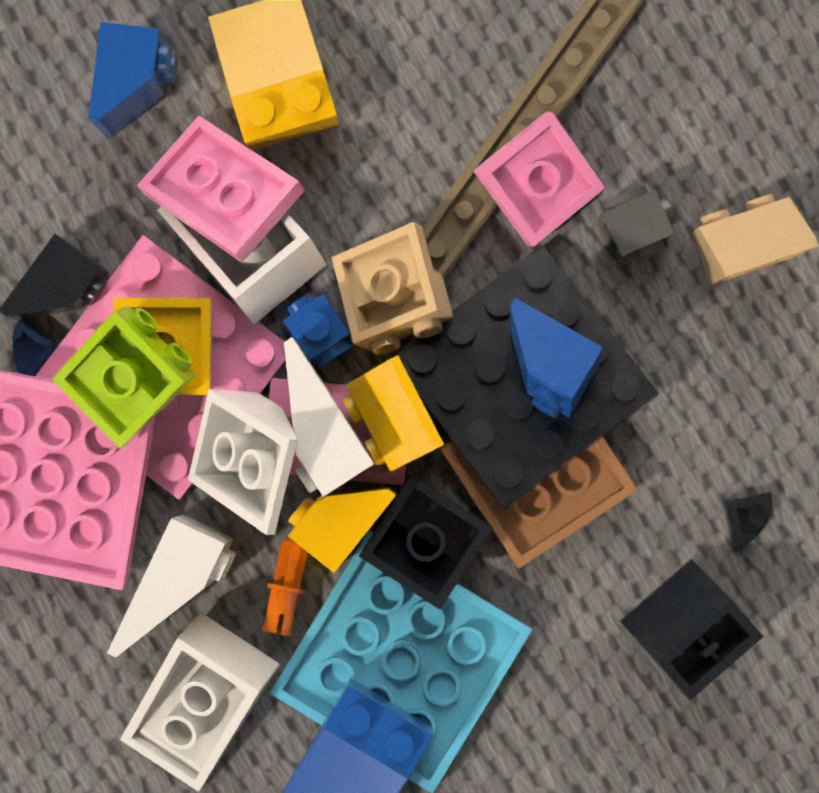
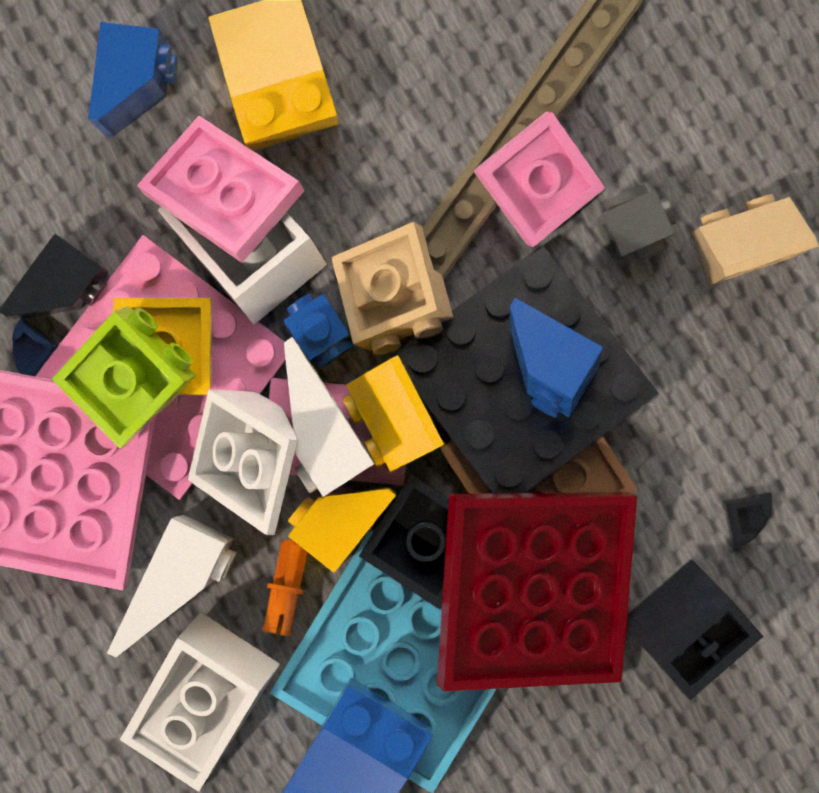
none -> dark red plate [437,492,637,691]

